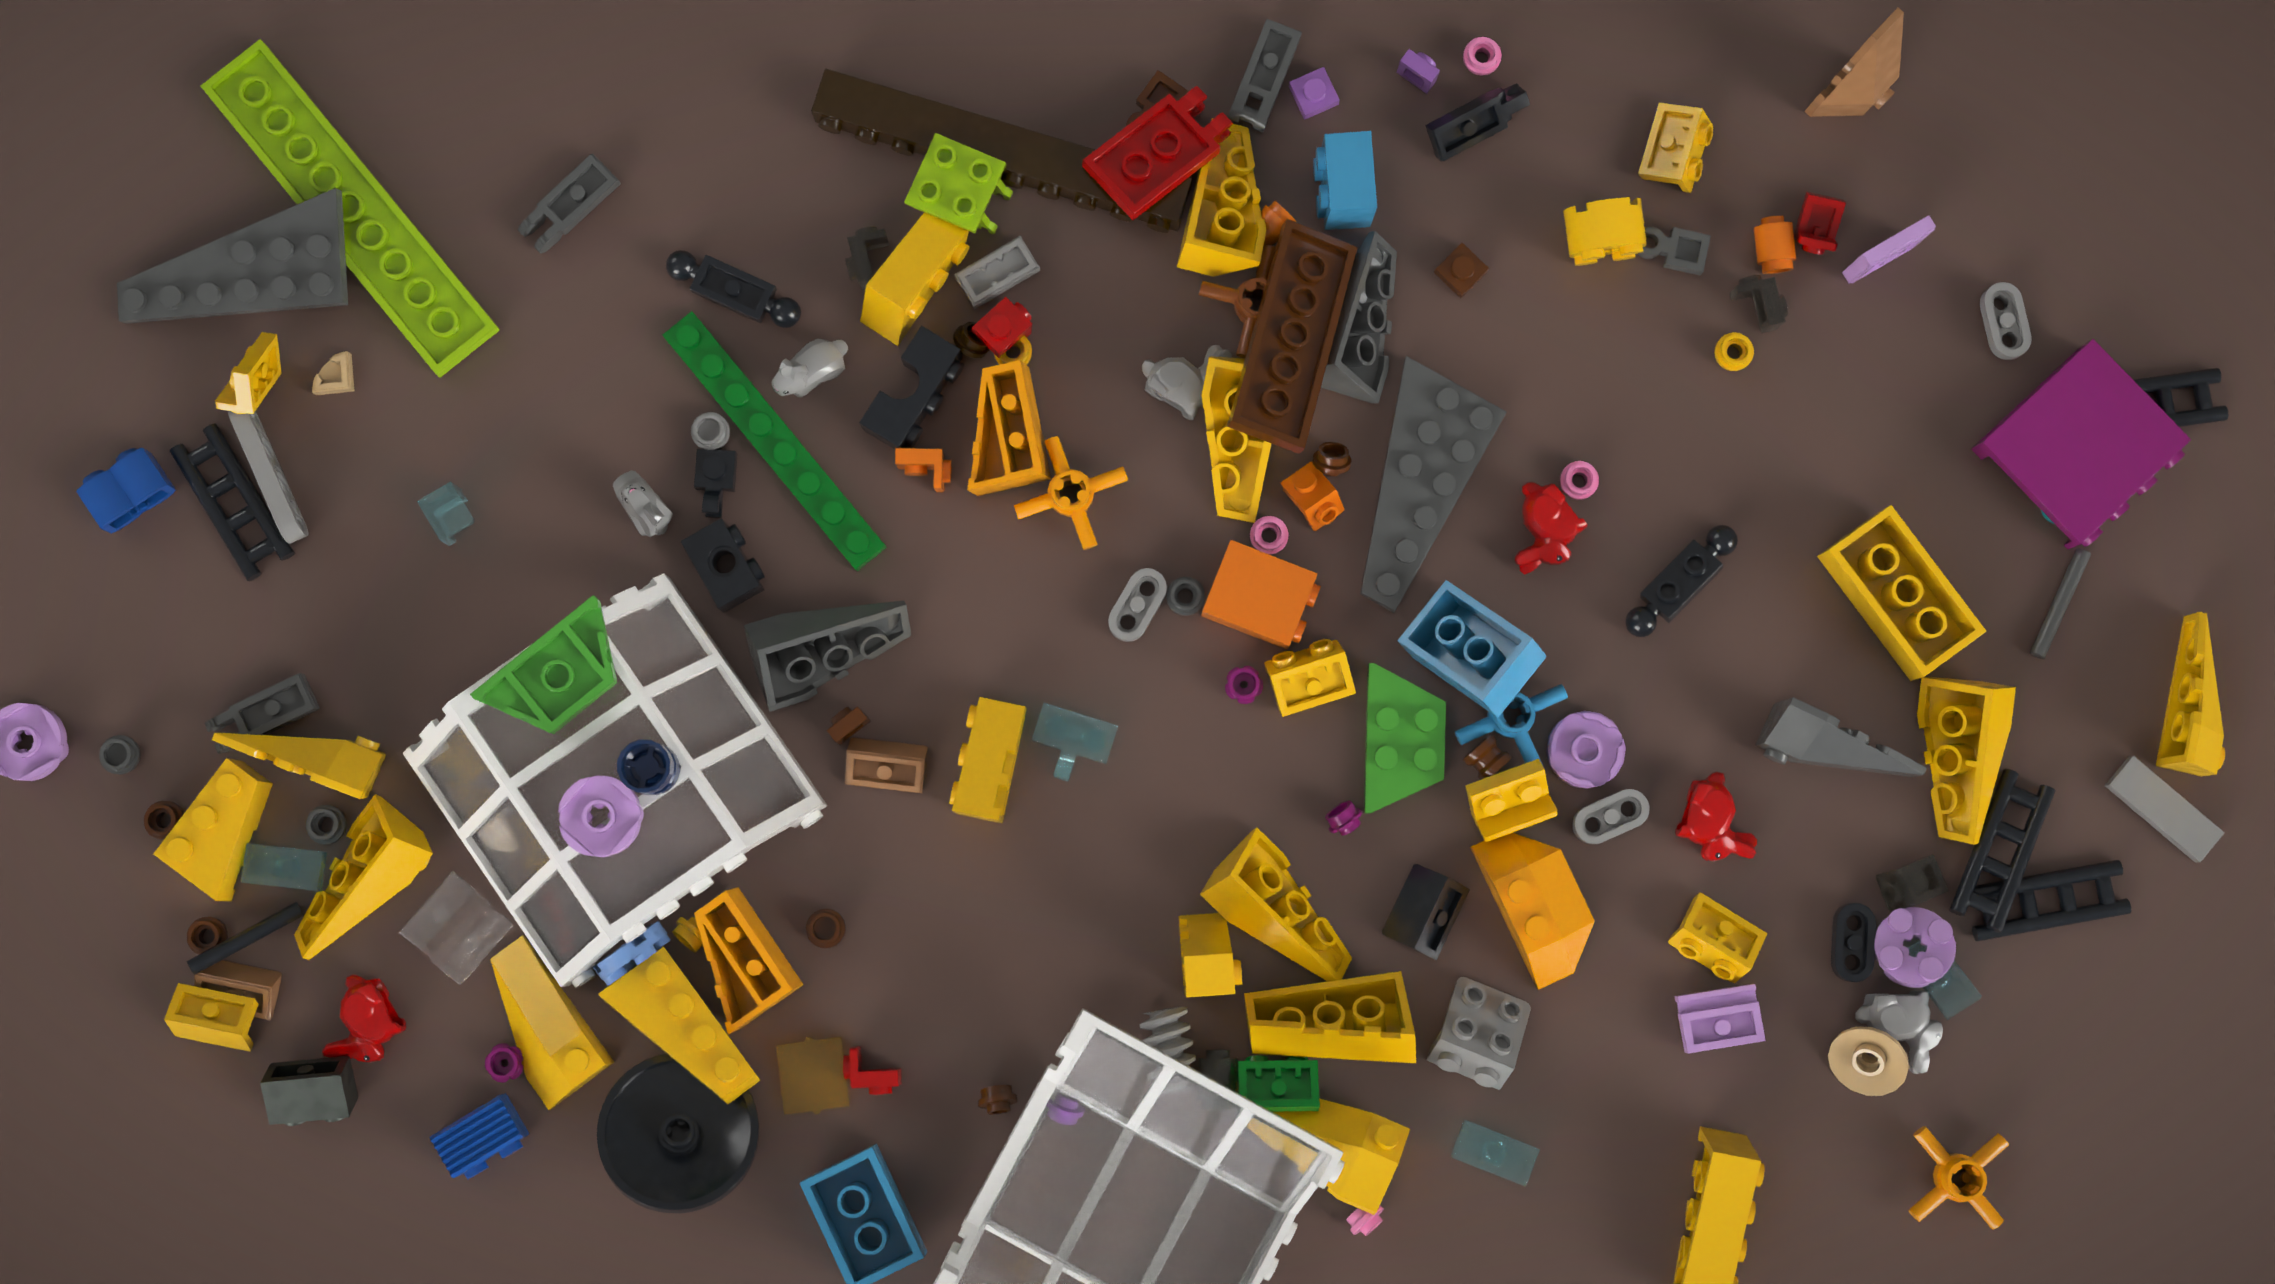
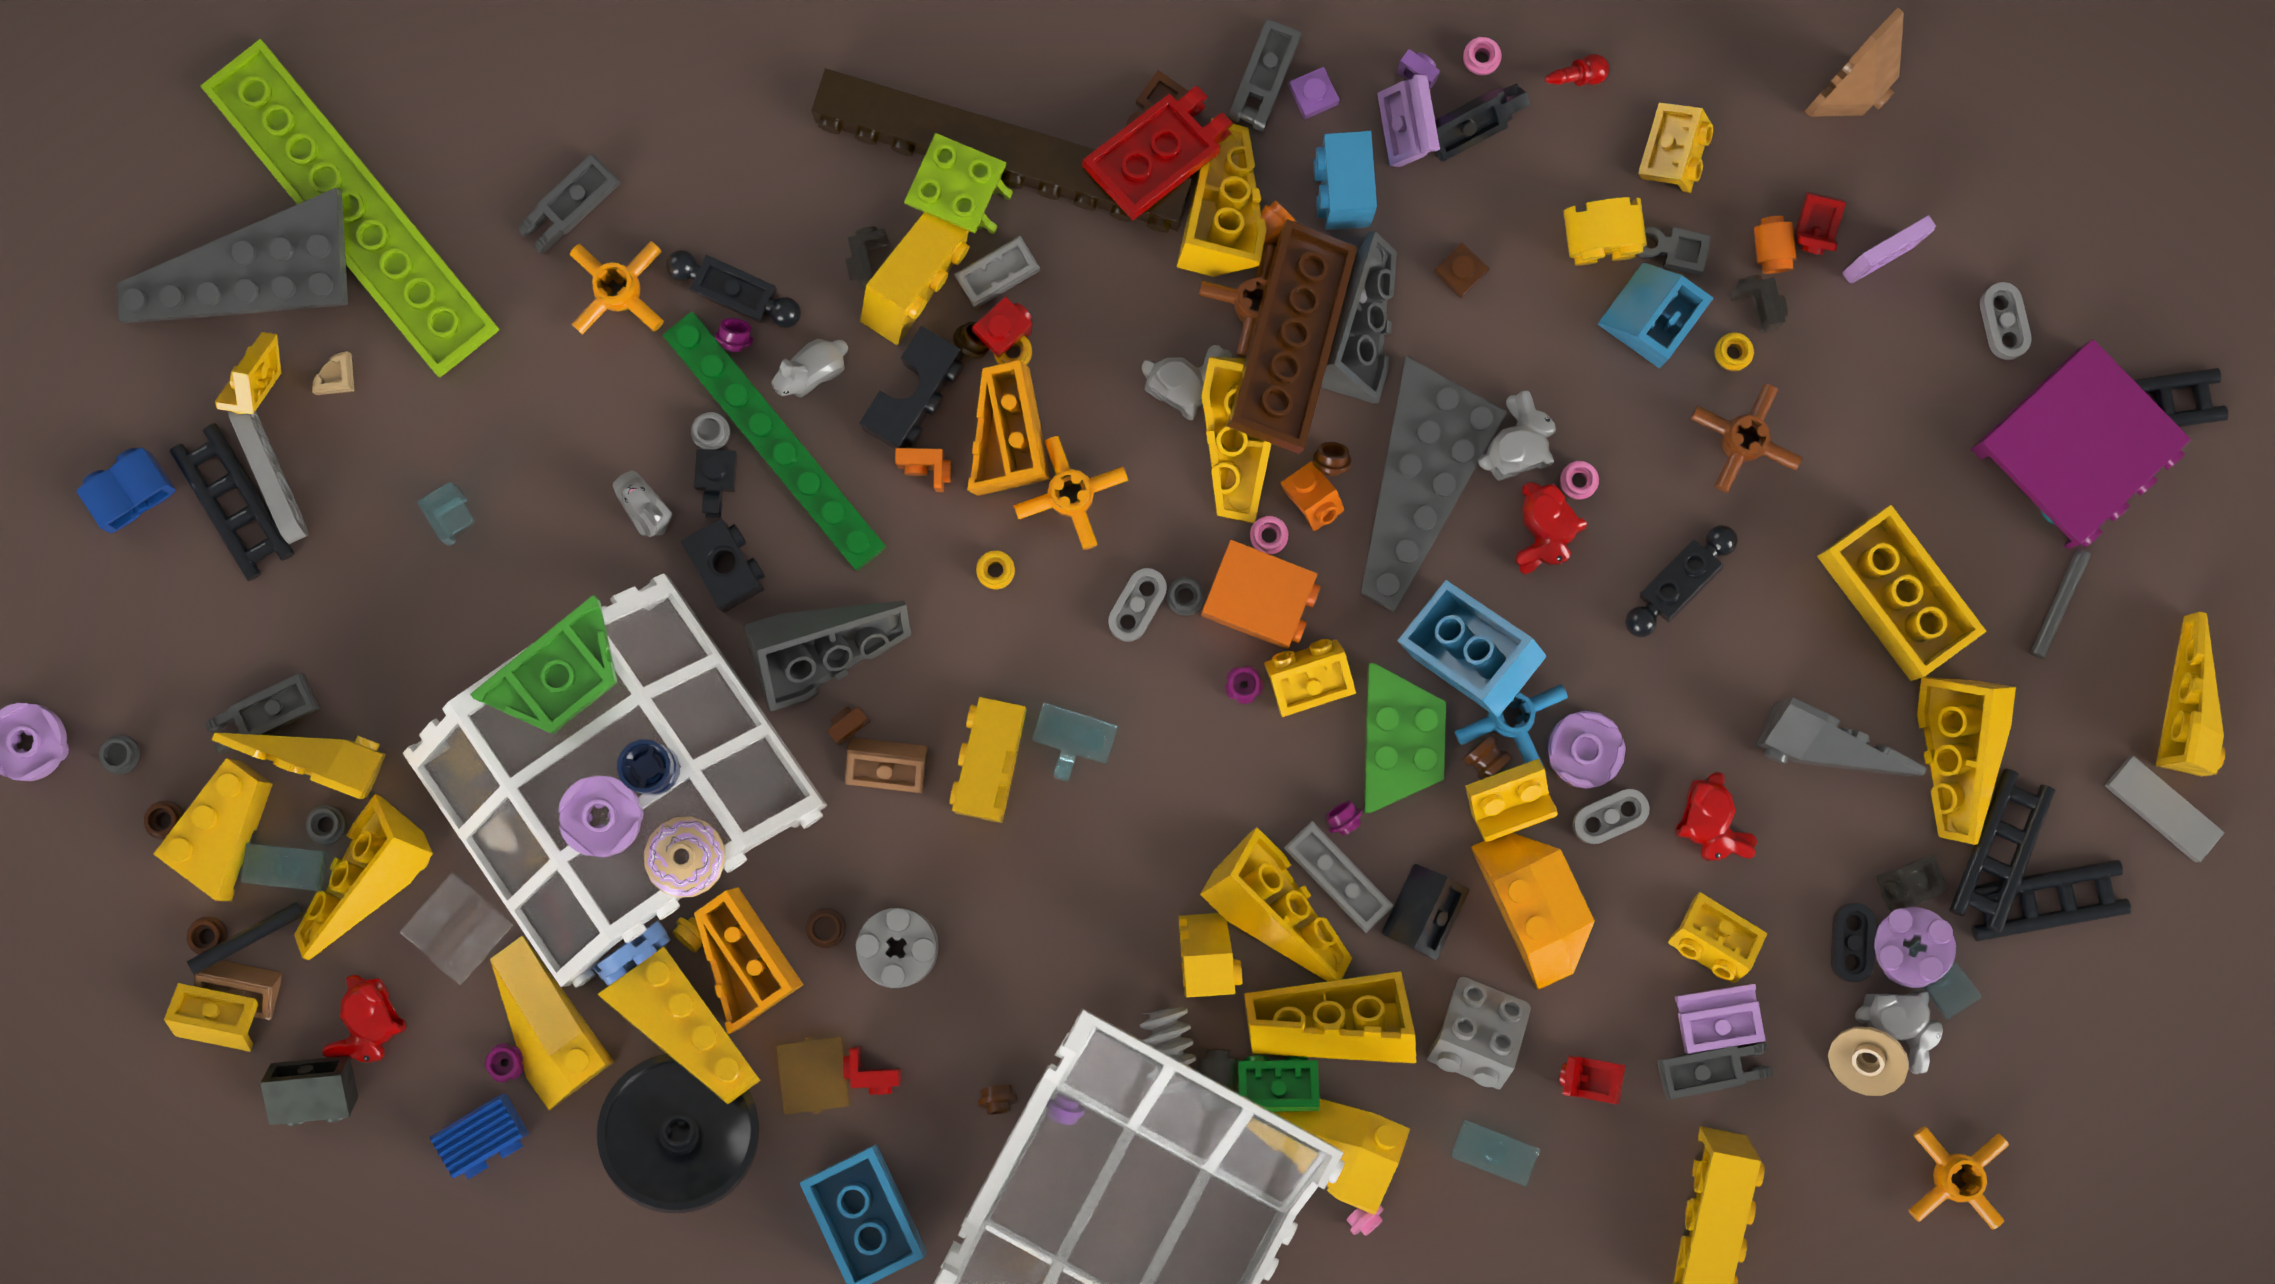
none -> light orange bar [570,241,664,335]
none -> dish [644,816,725,898]
none -> magenta plate [715,318,753,352]
none -> light grey brick [856,908,939,988]
none -> yellow plate [976,551,1015,590]
none -> light grey tile [1283,821,1394,933]
none -> lavender plate [1377,74,1440,167]
none -> light grey animal [1478,391,1556,481]
none -> red bar [1545,54,1609,86]
none -> red bracket [1560,1055,1625,1104]
none -> dark azure slope [1598,262,1713,369]
none -> dark grey hinge [1657,1042,1773,1100]
none -> dark orange bar [1690,383,1803,493]

